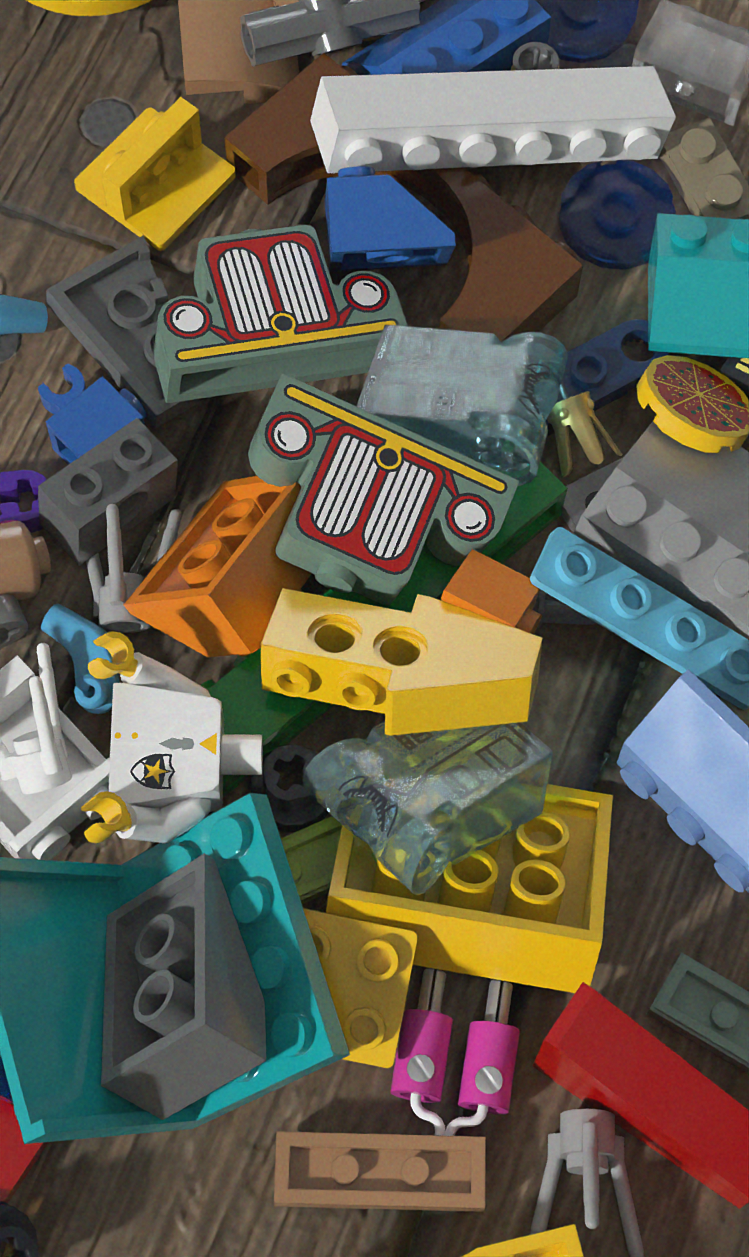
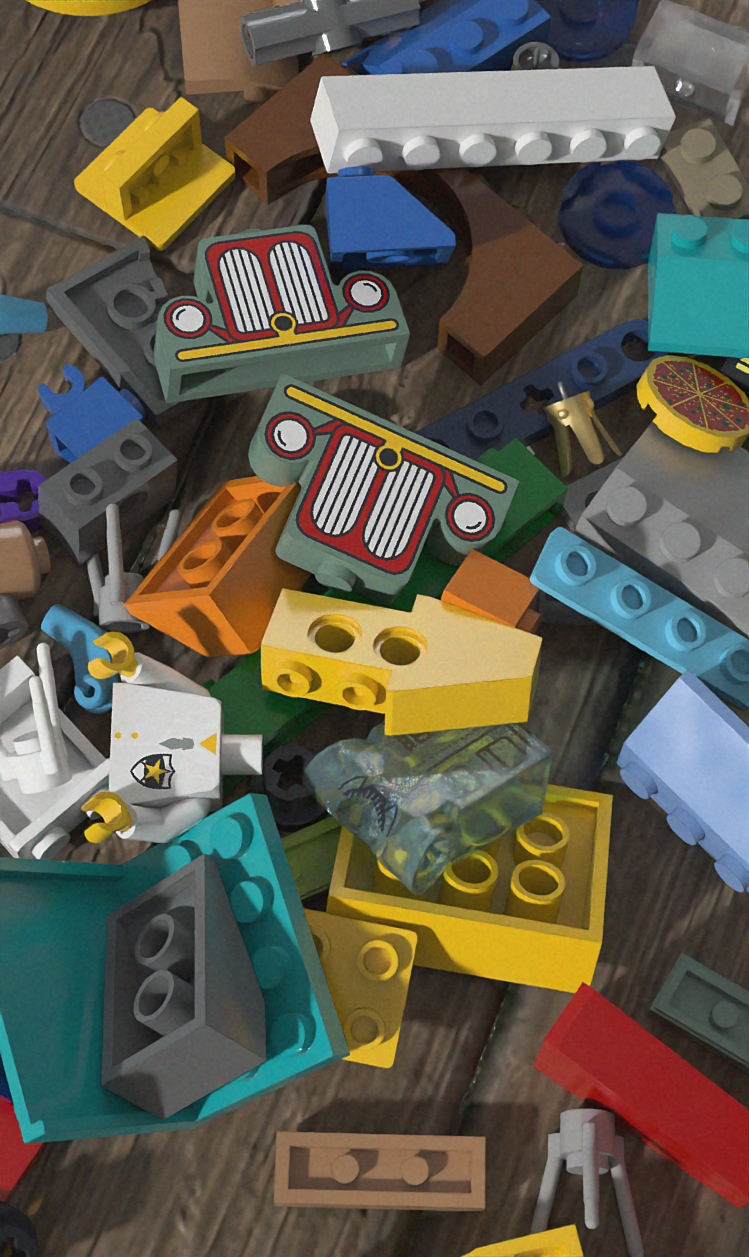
clear light blue piece [356,325,568,485] -> none
dark pink piece [390,968,520,1136] -> none

